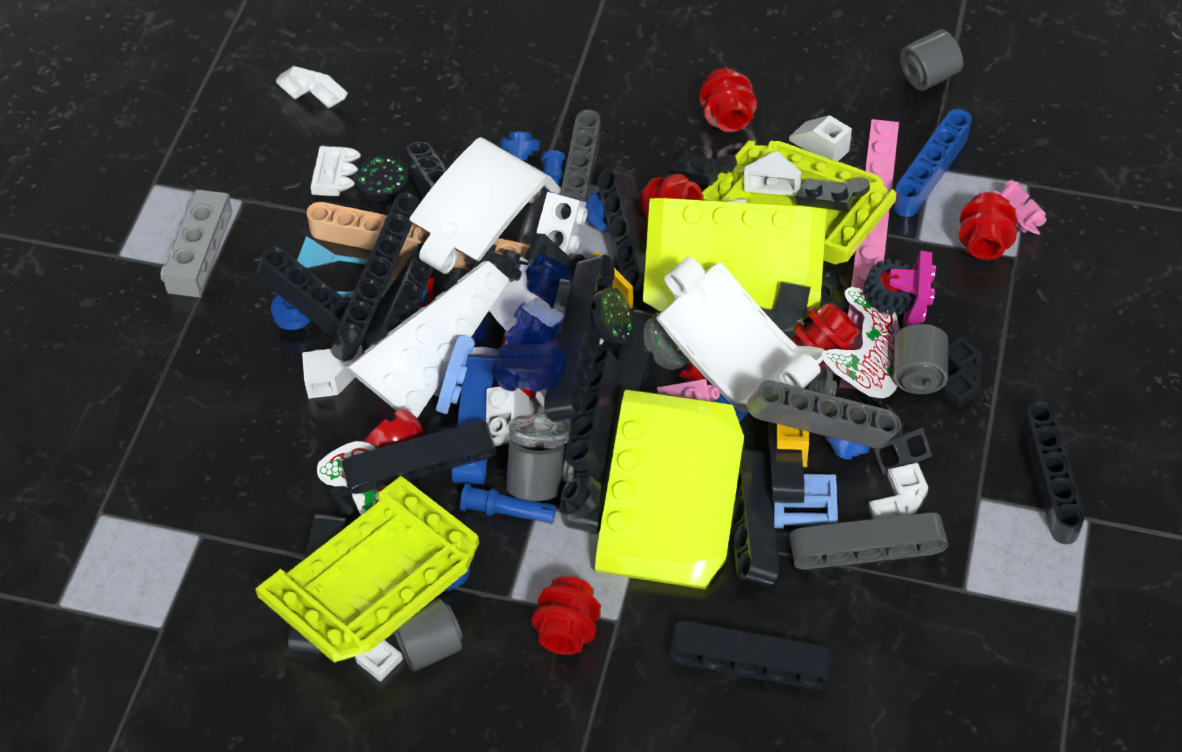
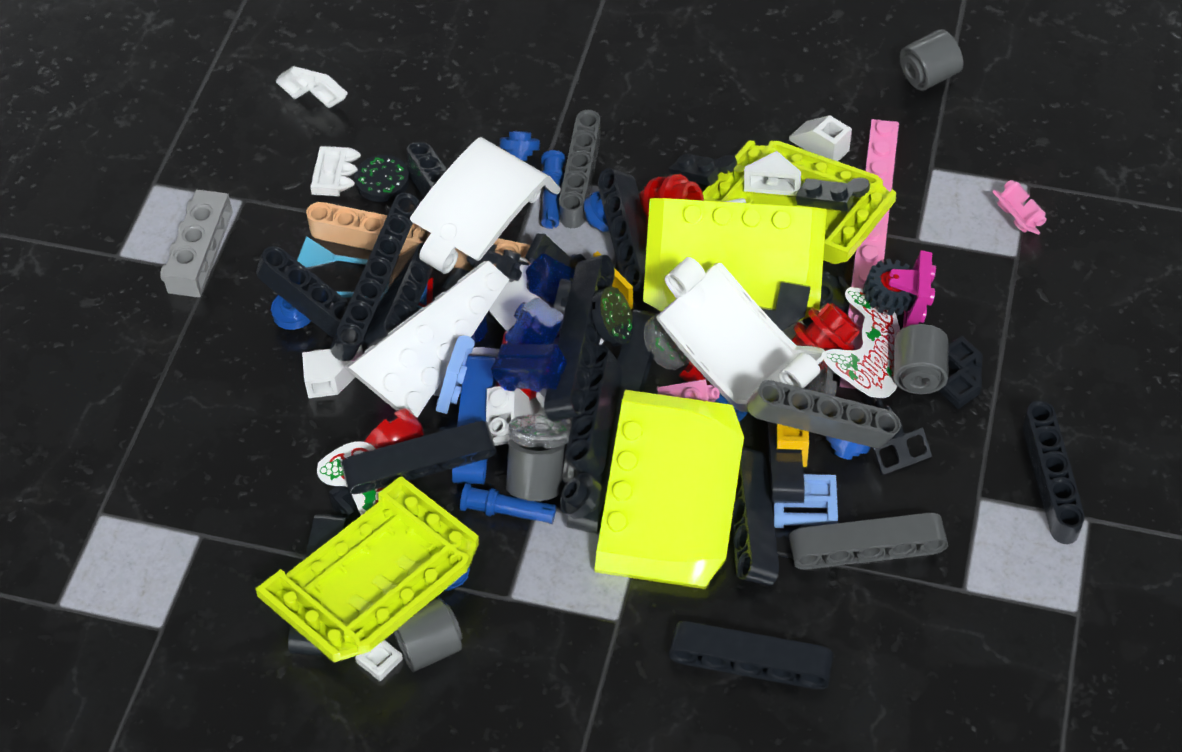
red piece [532,576,601,655] -> none
white brick [536,192,588,257] -> none
red piece [699,67,757,133] -> none
white tile [868,462,928,519] -> none
blue beam [893,109,971,217] -> none
red piece [958,192,1018,260] -> none

